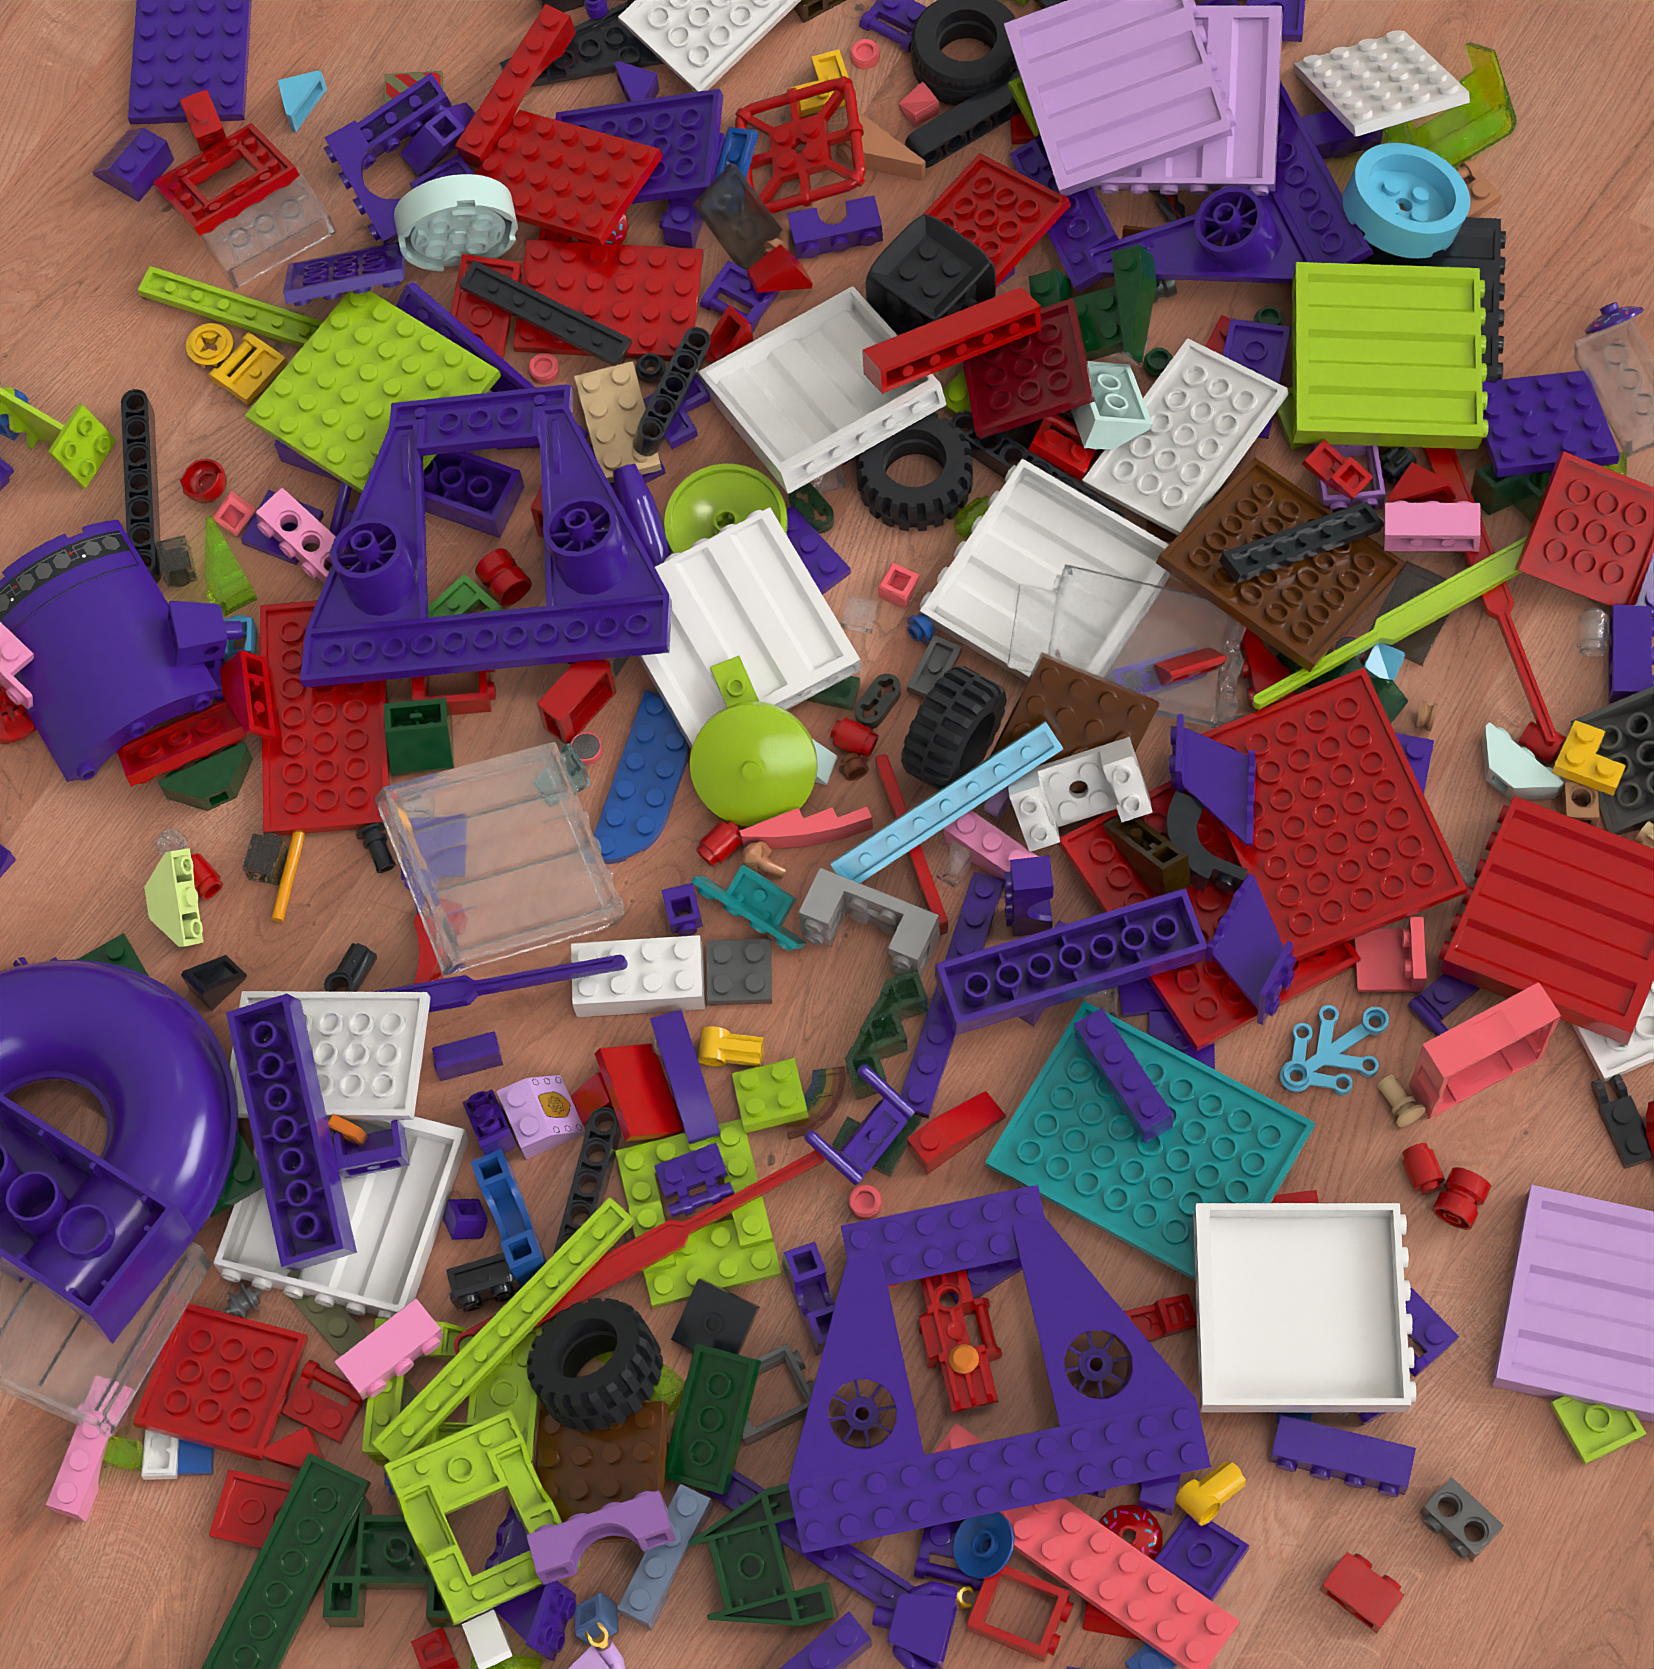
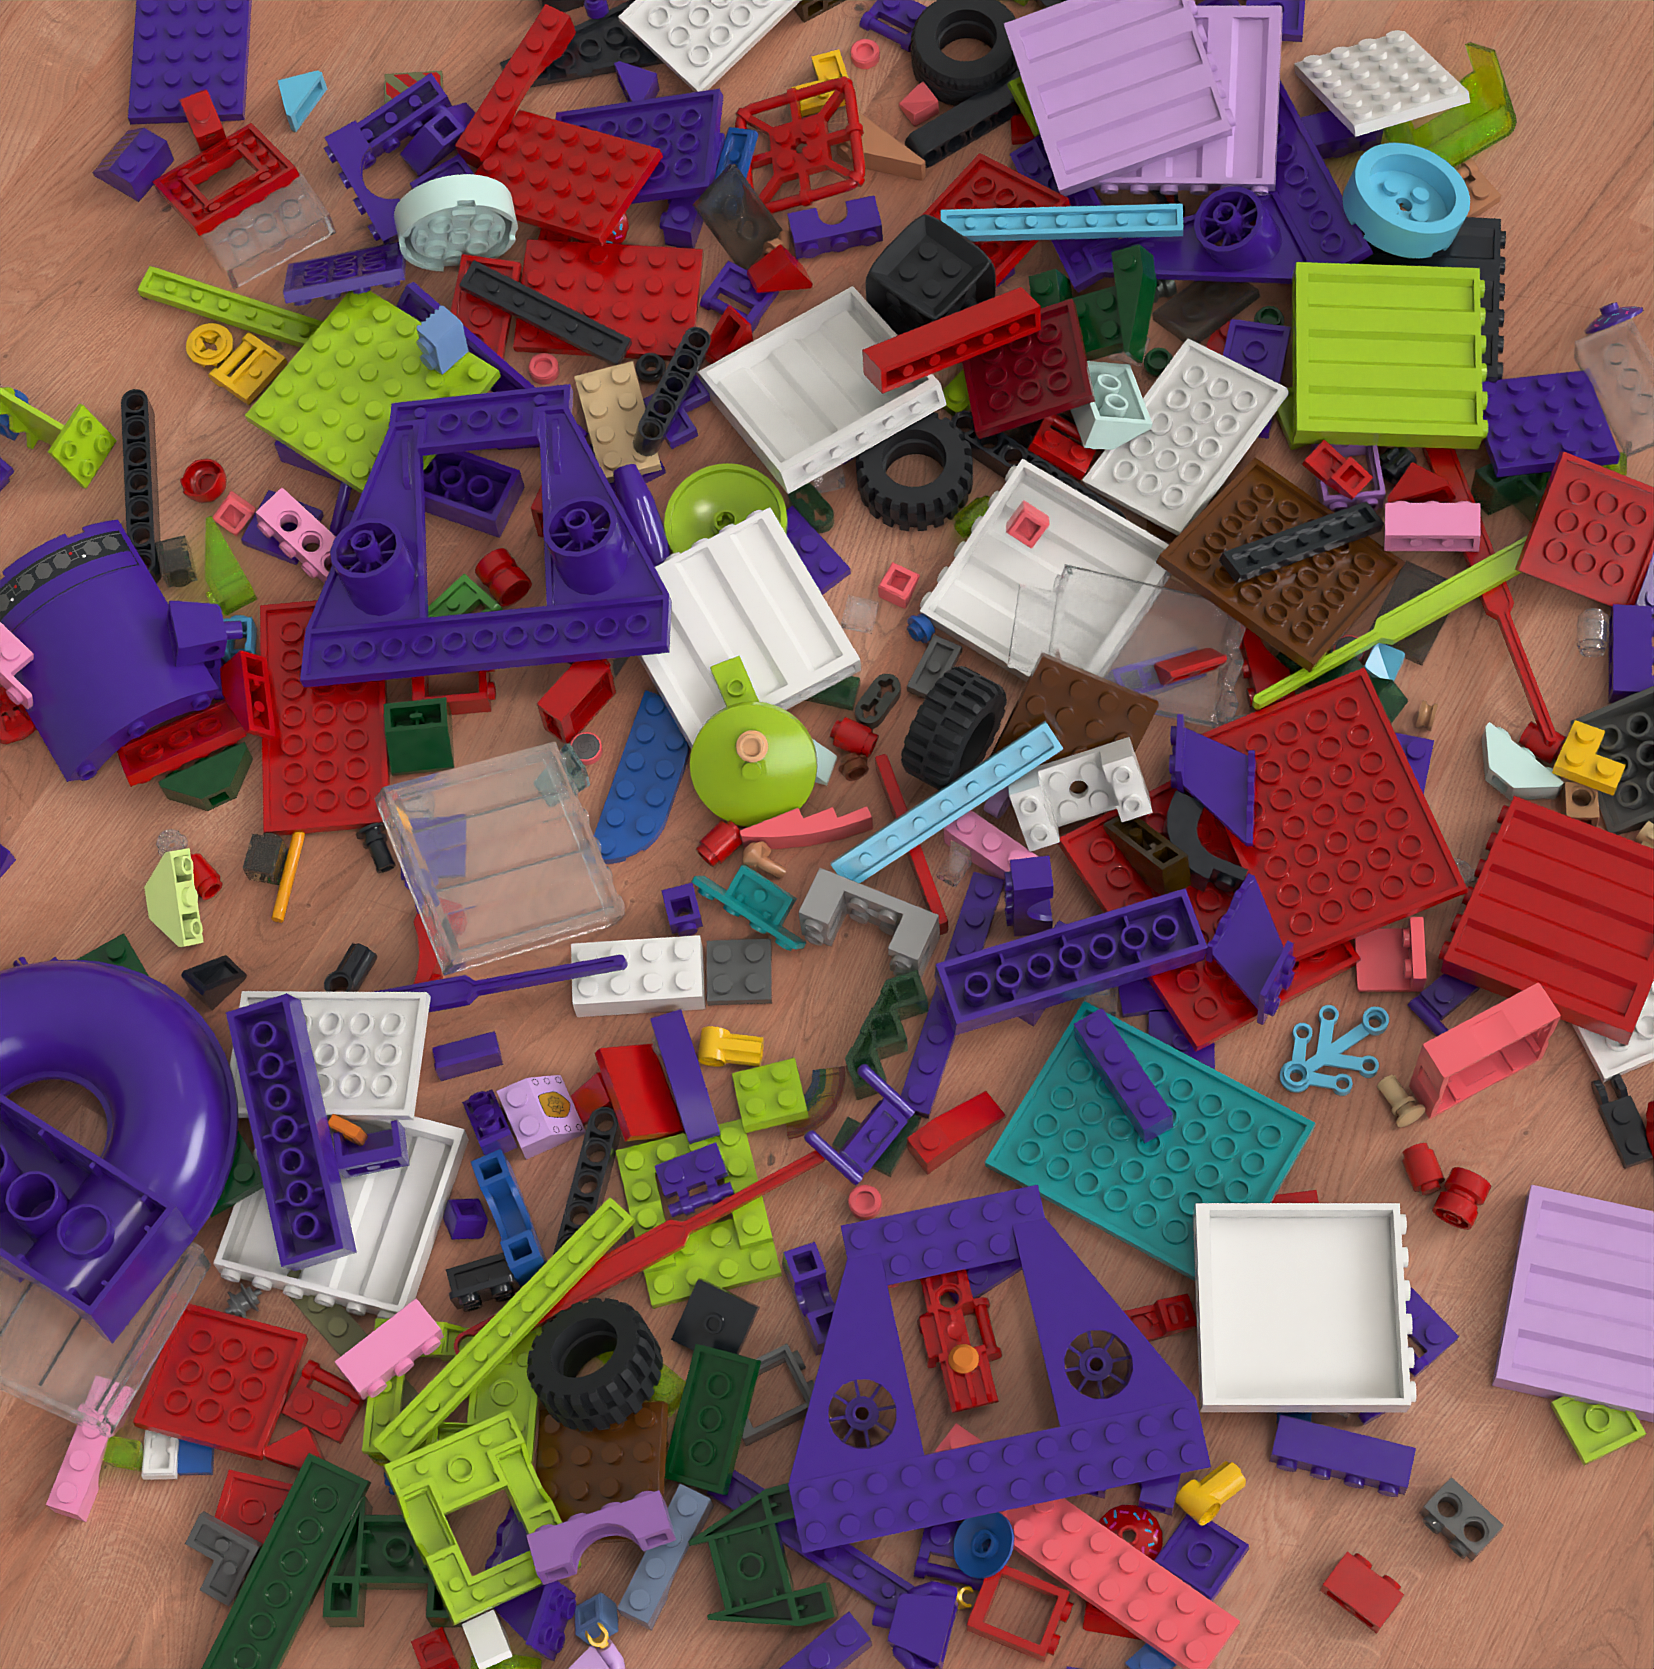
none -> dark grey plate [185,1511,263,1606]
none -> medium blue brick [416,306,468,375]
none -> light nougat plate [736,730,768,762]
none -> medium azure plate [941,204,1183,242]
none -> coral slope [1006,500,1050,549]
none -> clear smoke tile [1152,281,1260,344]

